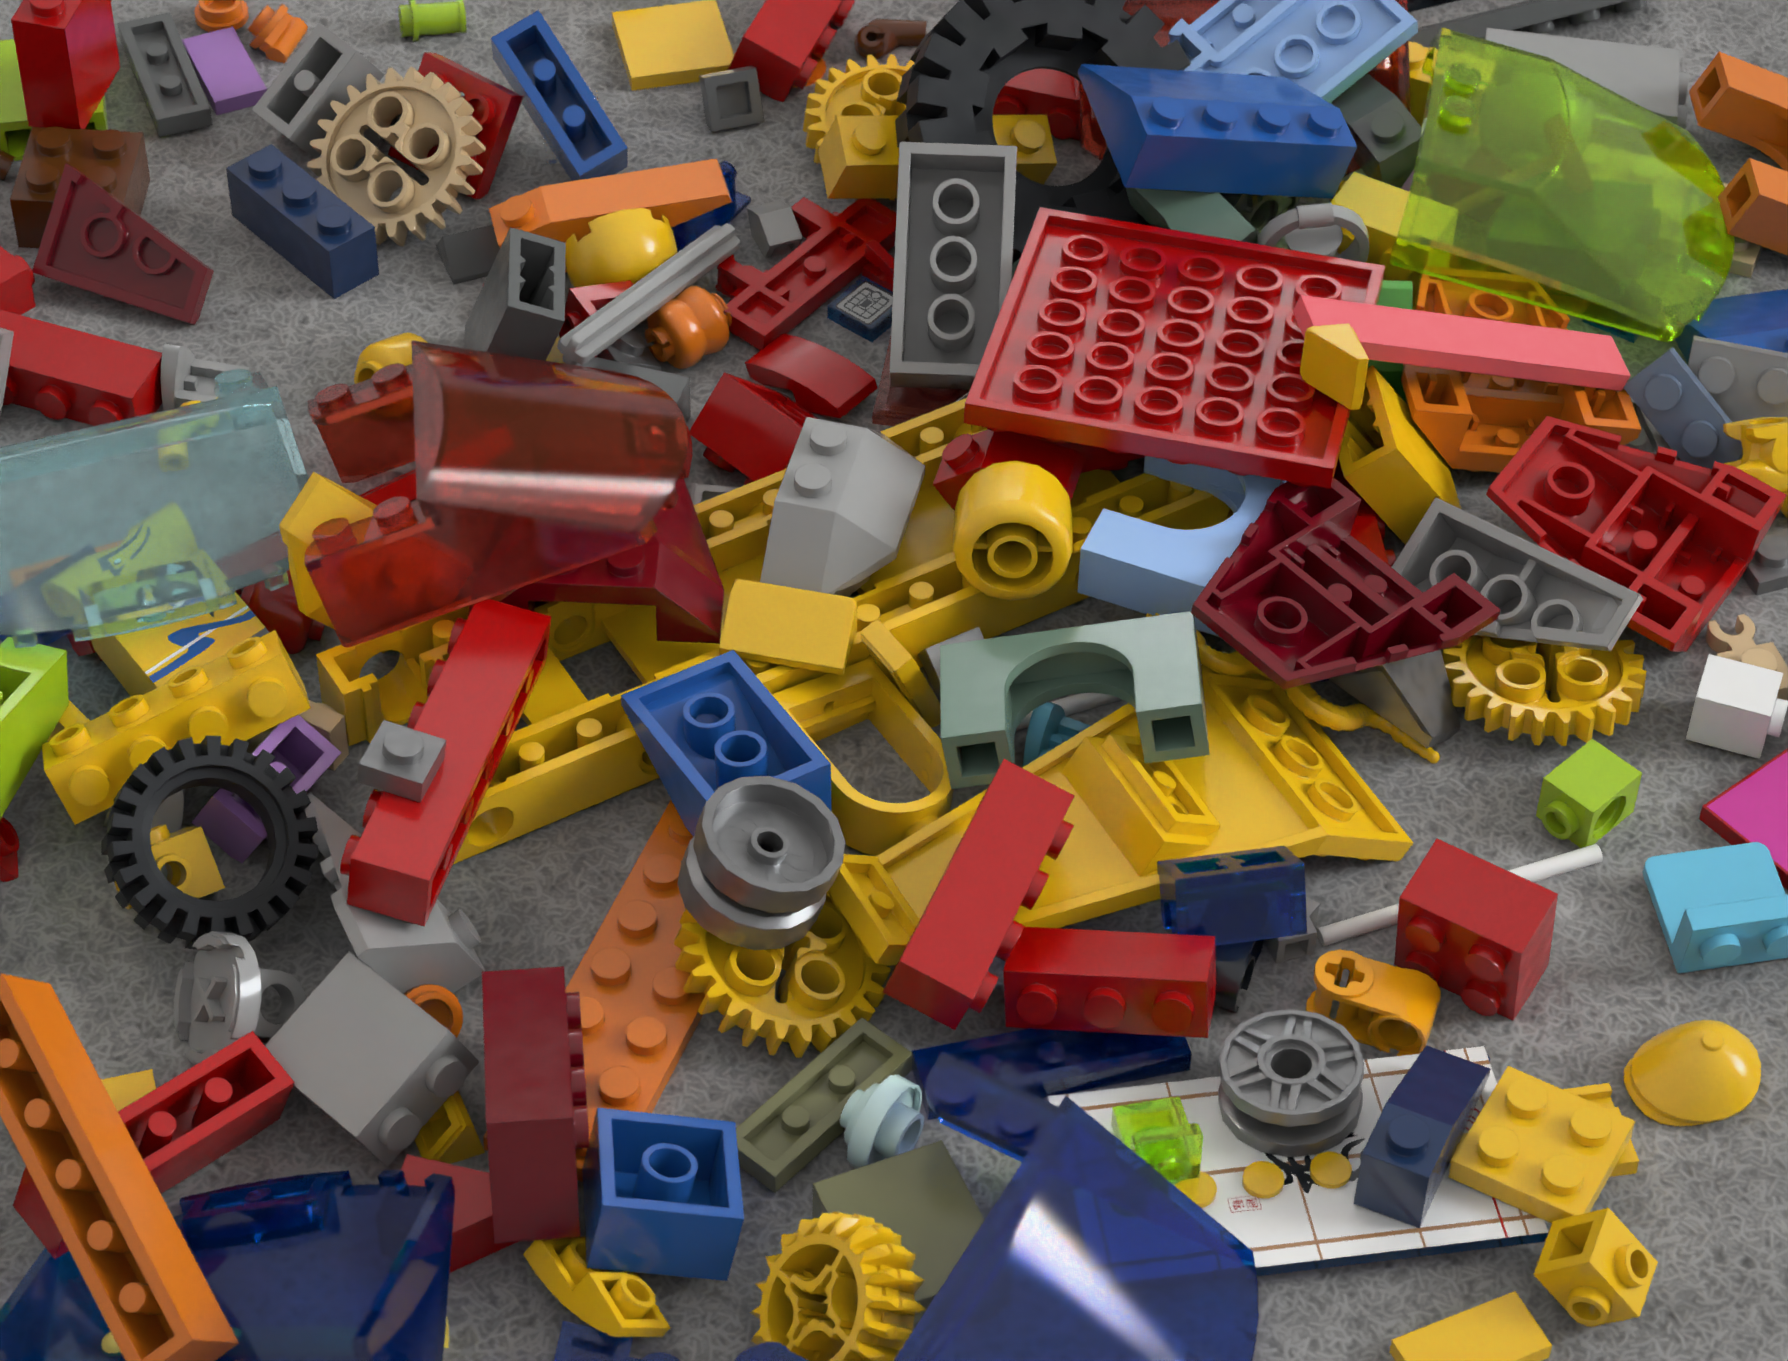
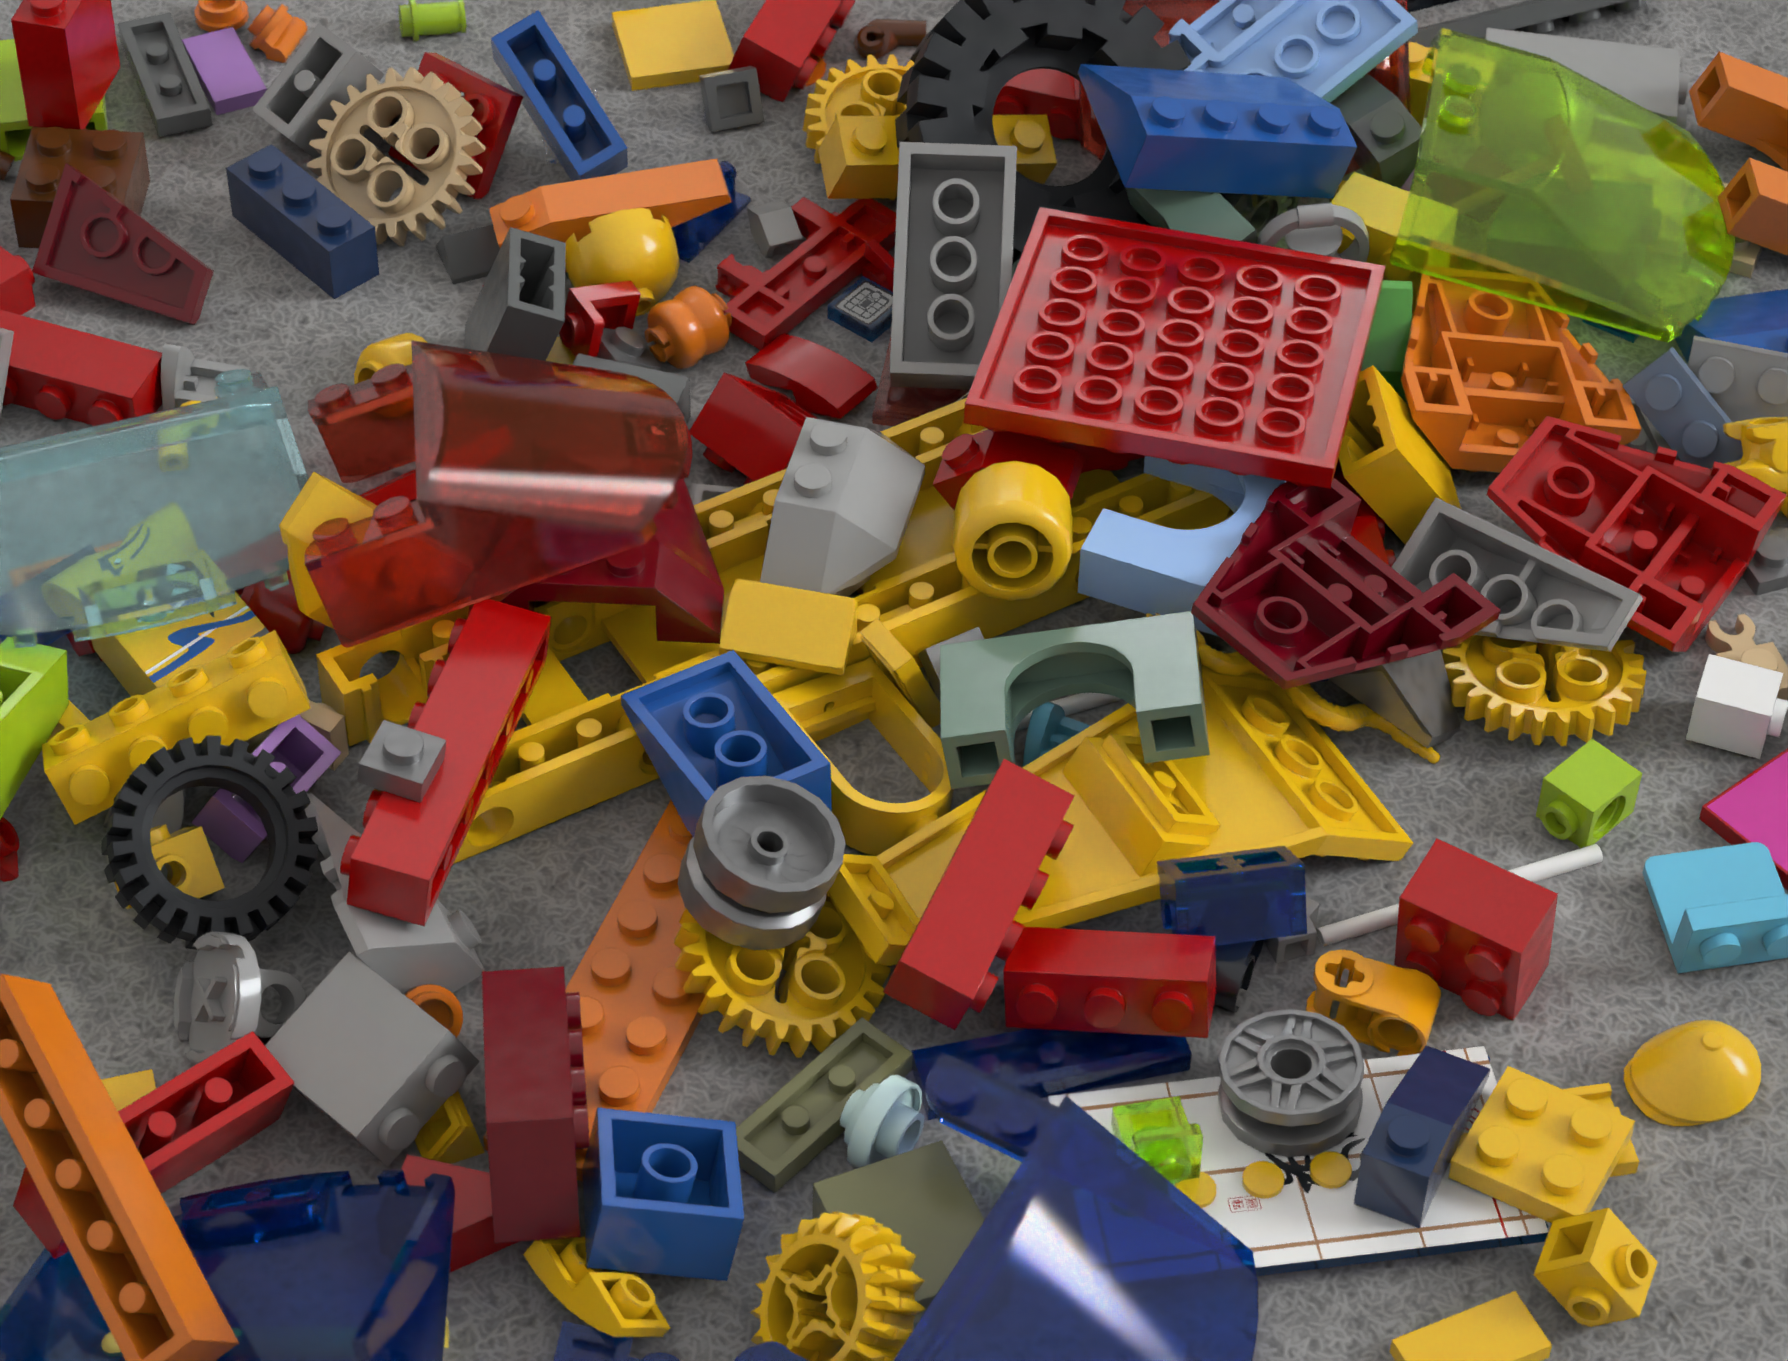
light grey axle [558,223,741,366] -> none
coral tile [1293,295,1631,391] -> none
yellow slope [1300,323,1369,410] -> none

